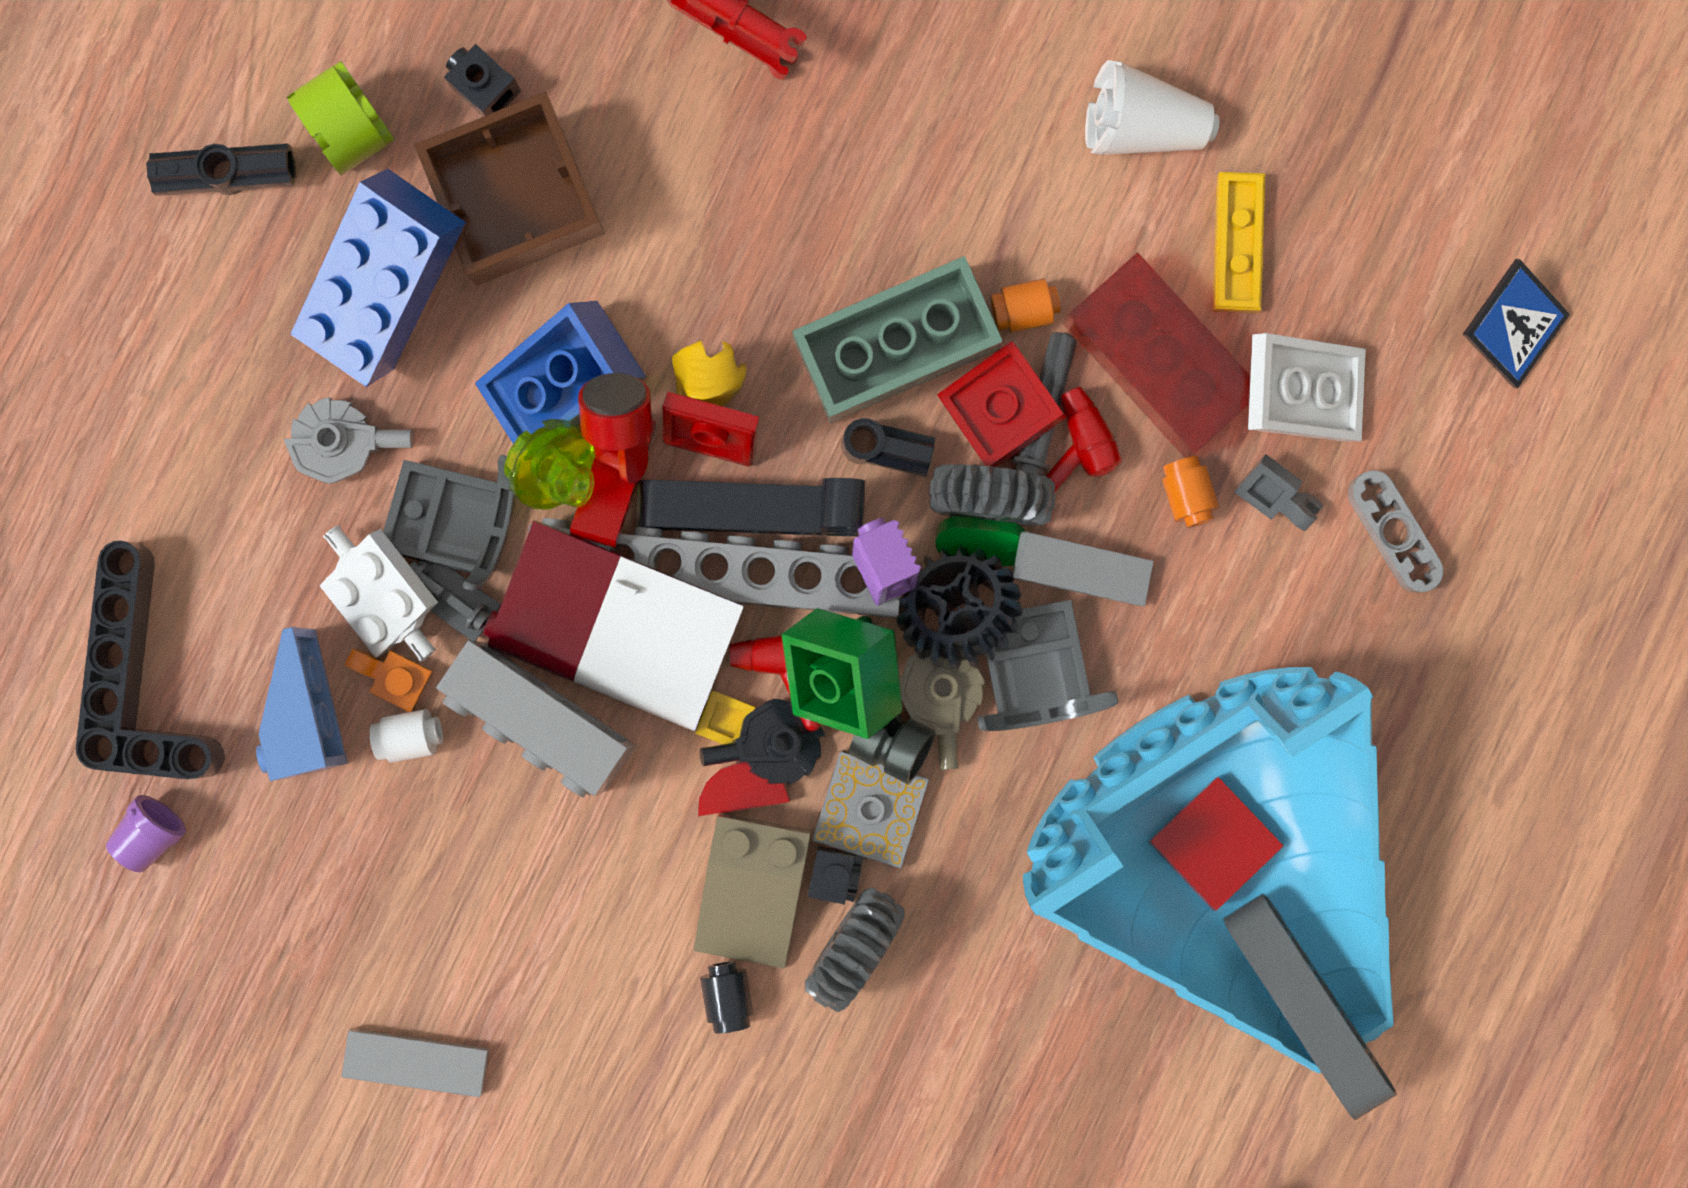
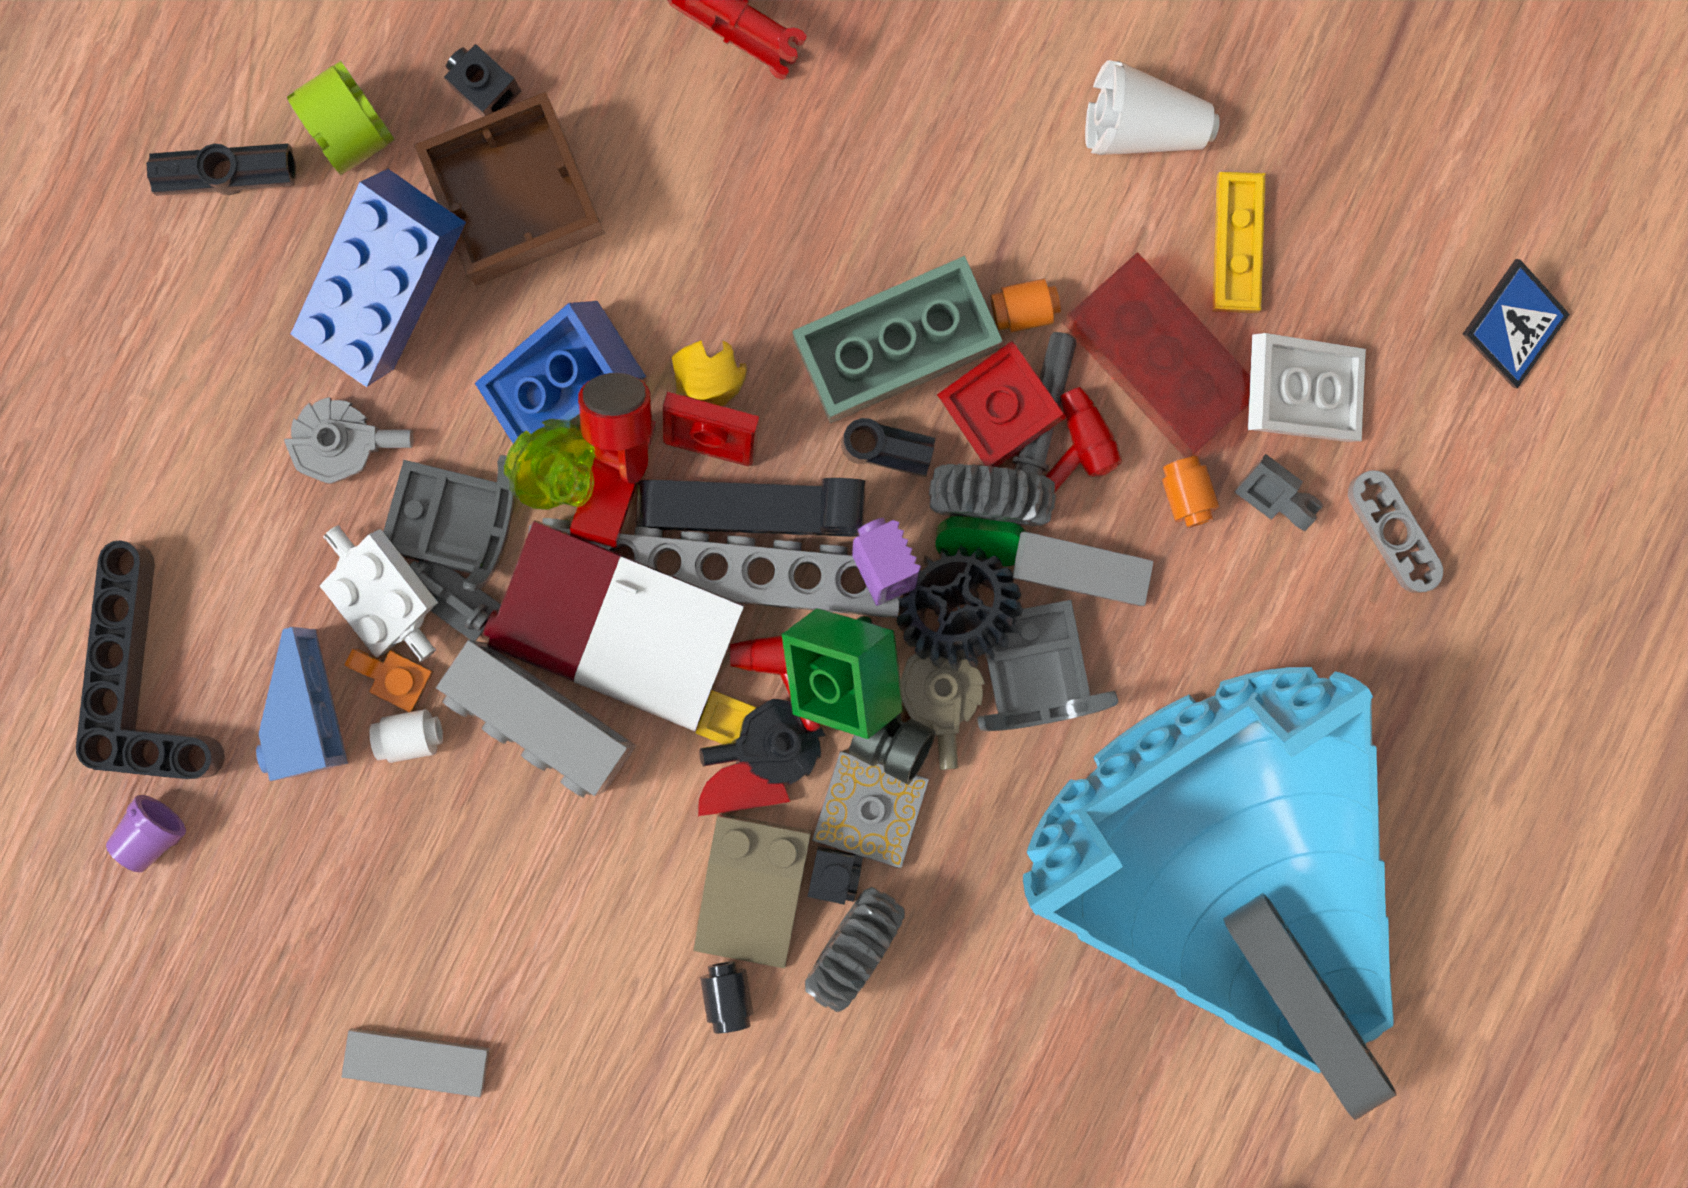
red tile [1148,777,1283,911] -> none

